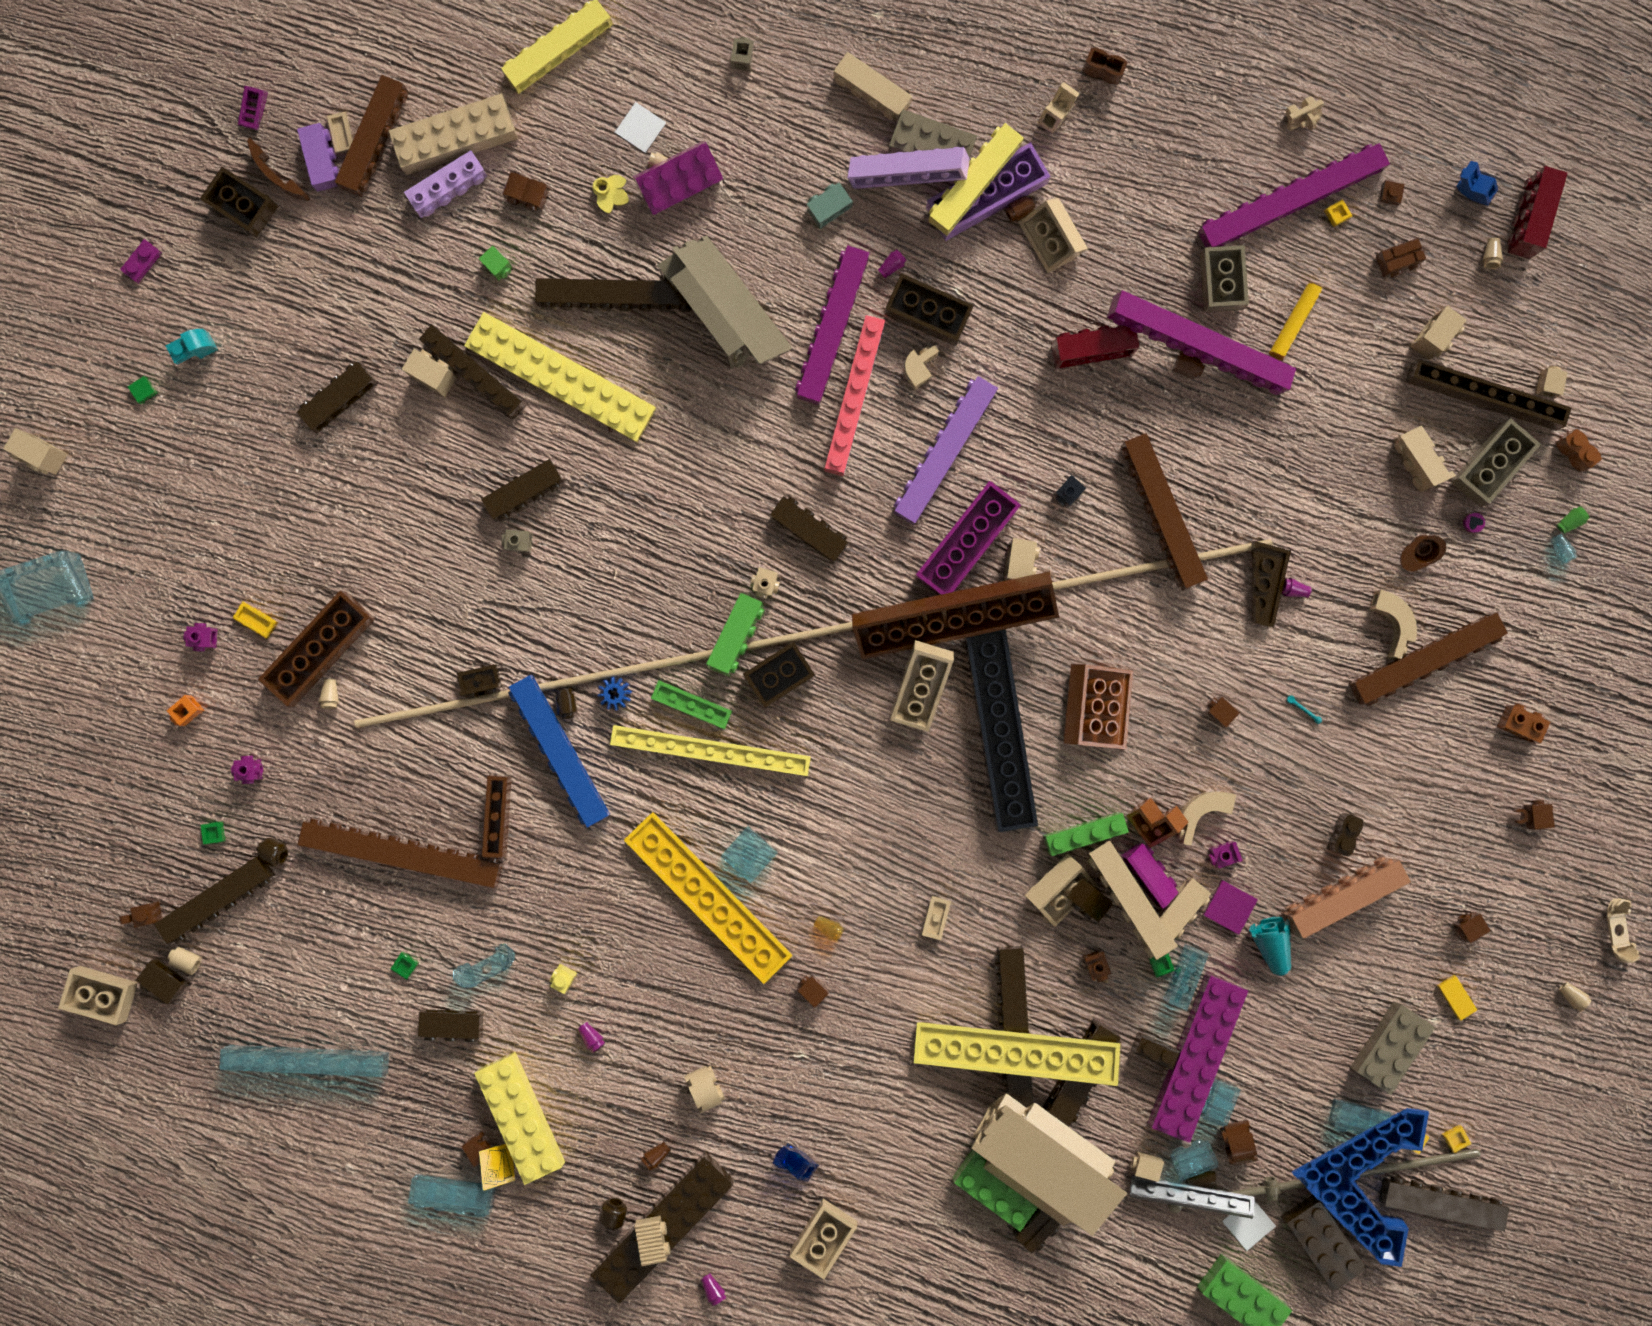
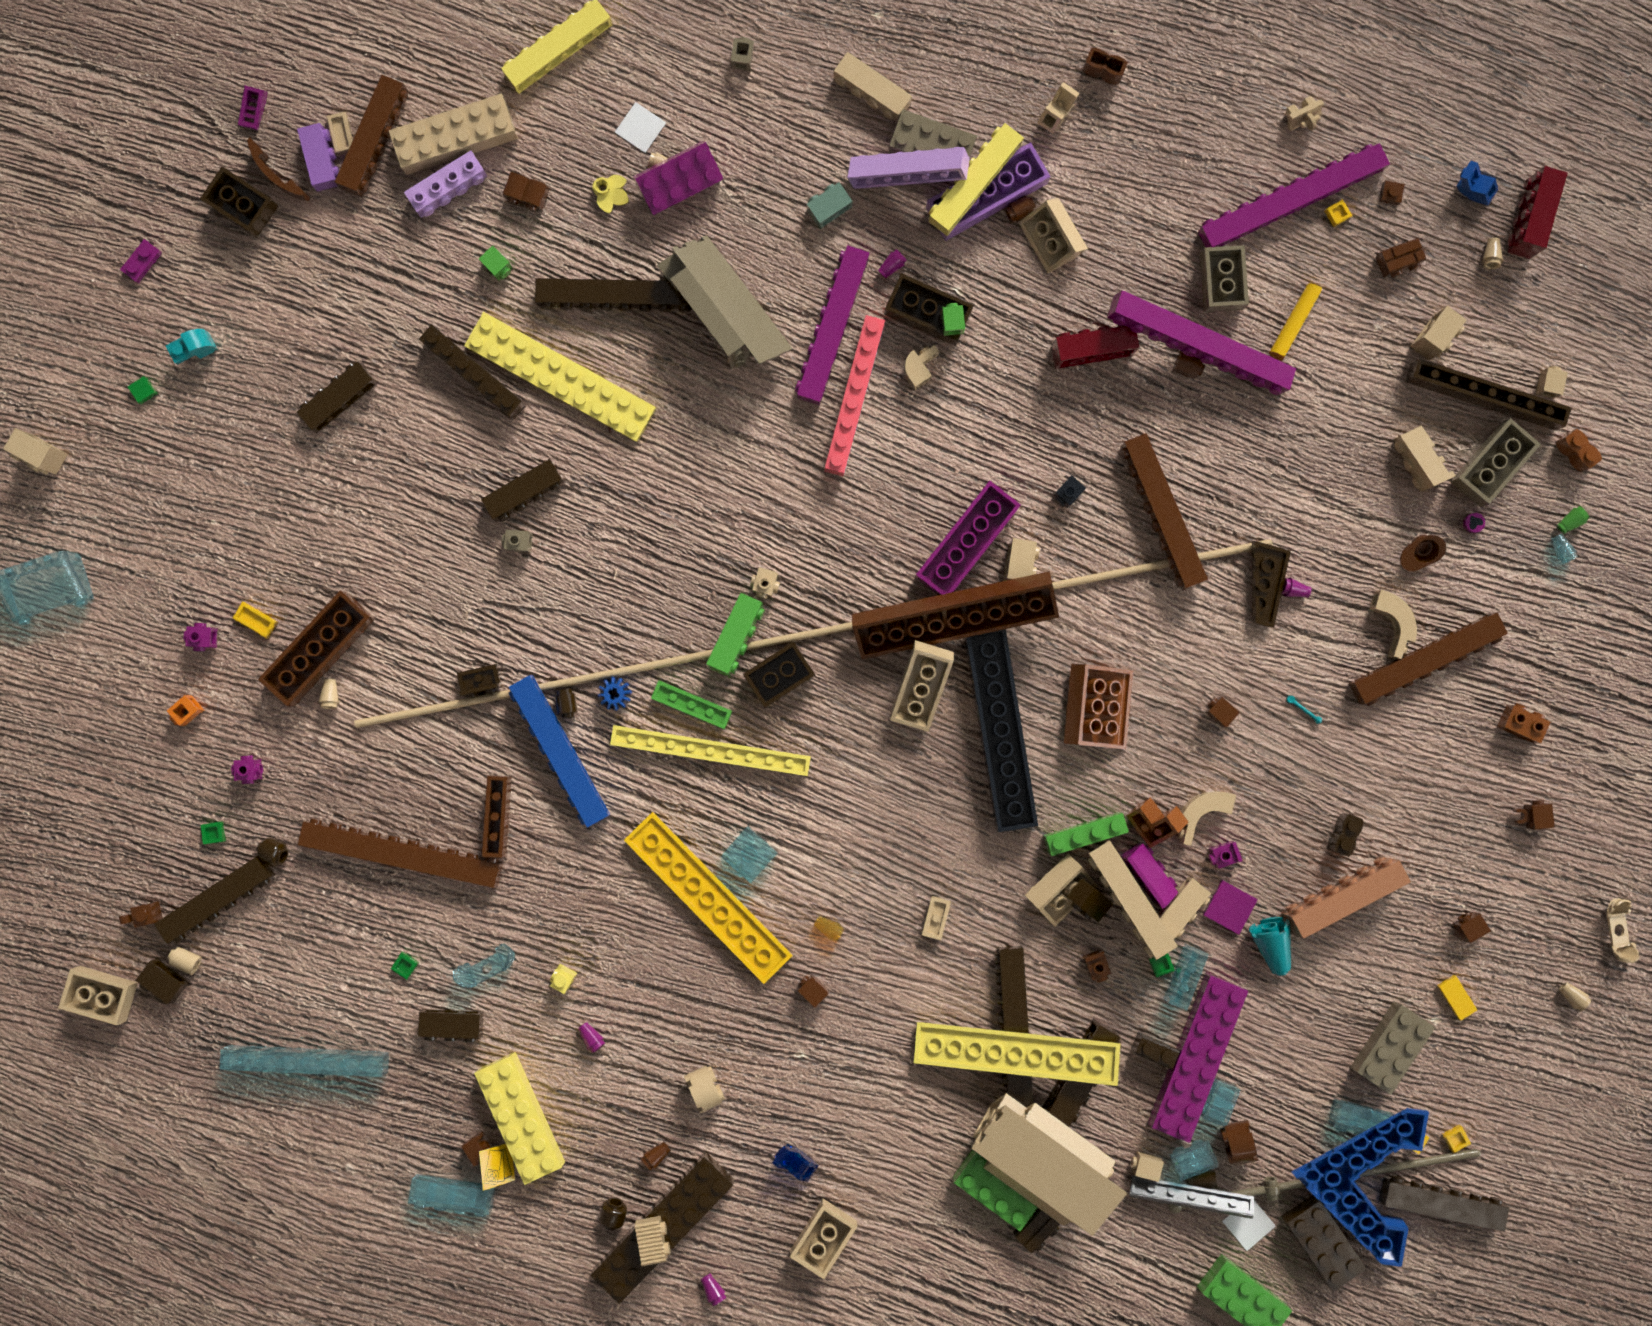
tan brick [402,349,457,397] -> none
dark brown brick [770,496,848,563] -> none
medium lavender brick [893,376,998,525] -> none
none -> bright green brick [941,303,965,336]

